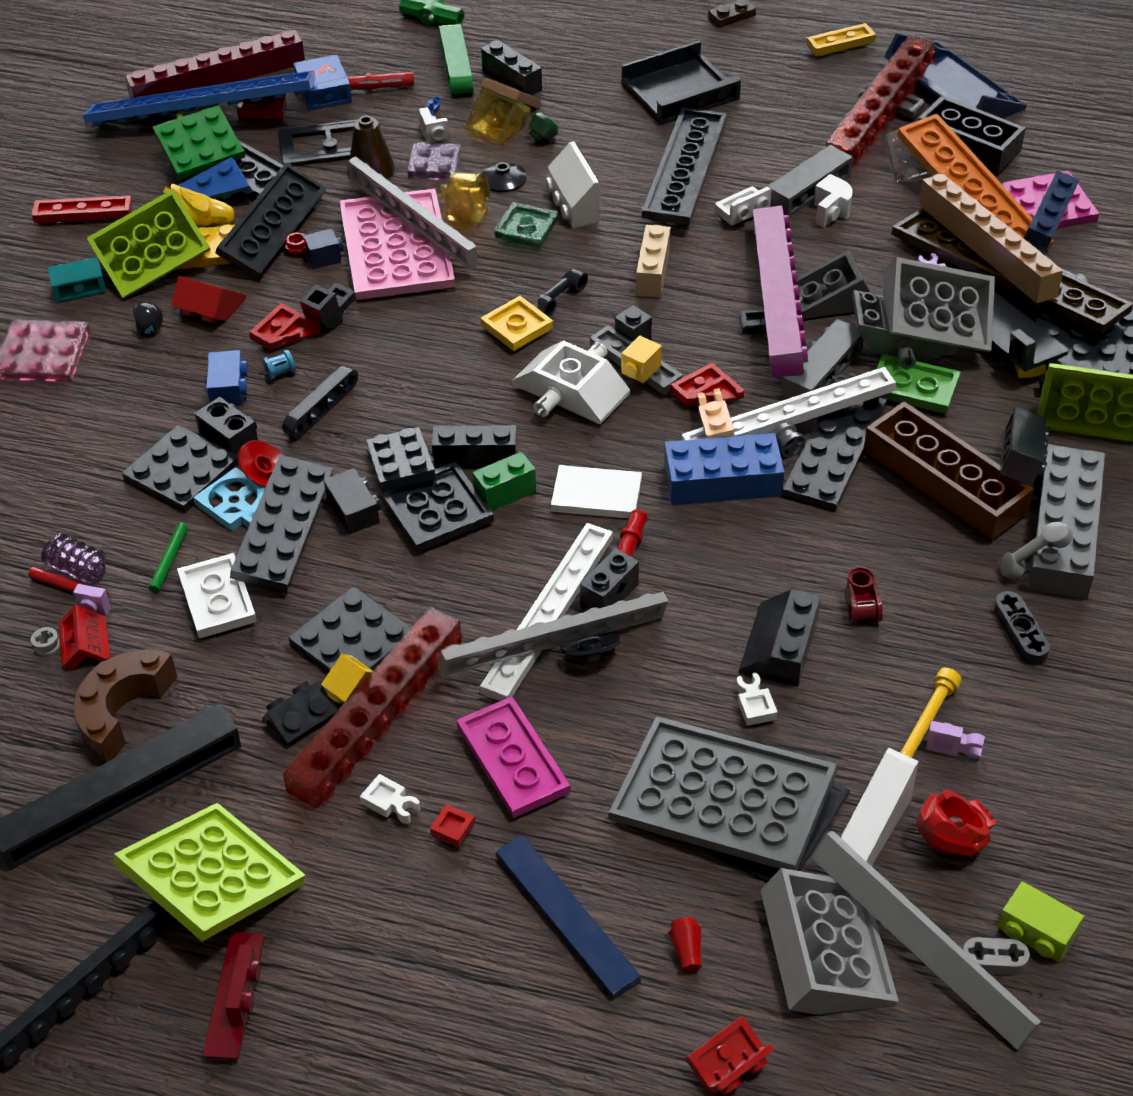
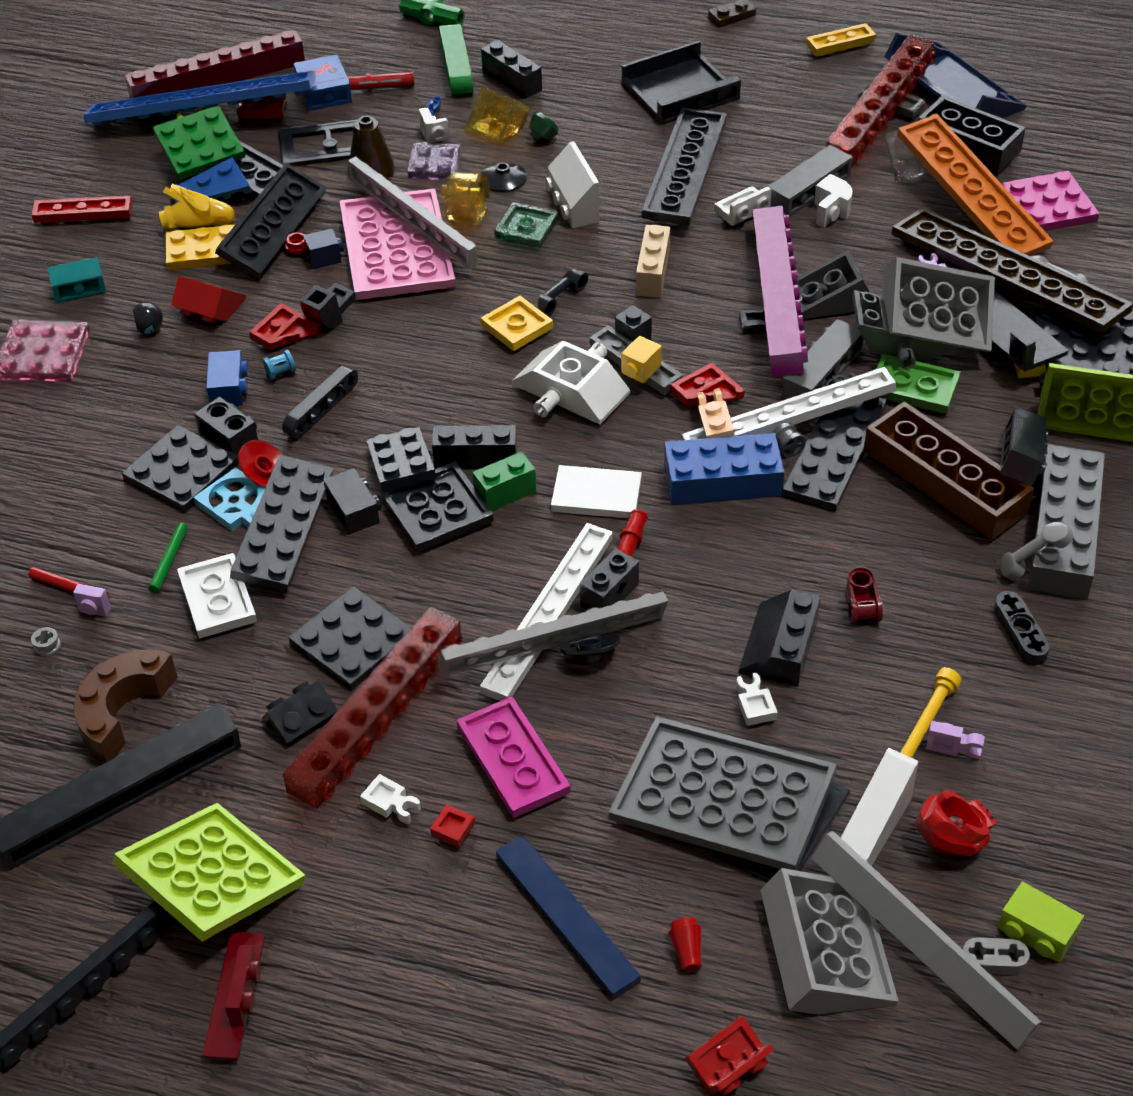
clear purple piece [40,533,106,586] -> none
red panel [58,605,110,670] -> none
lime slope [87,189,211,299] -> none
yellow brick [321,654,375,704] -> none
medium nougat tile [480,78,542,109] -> none
medium nougat brick [919,174,1063,303] -> none
dark blue brick [1023,170,1080,255] -> none

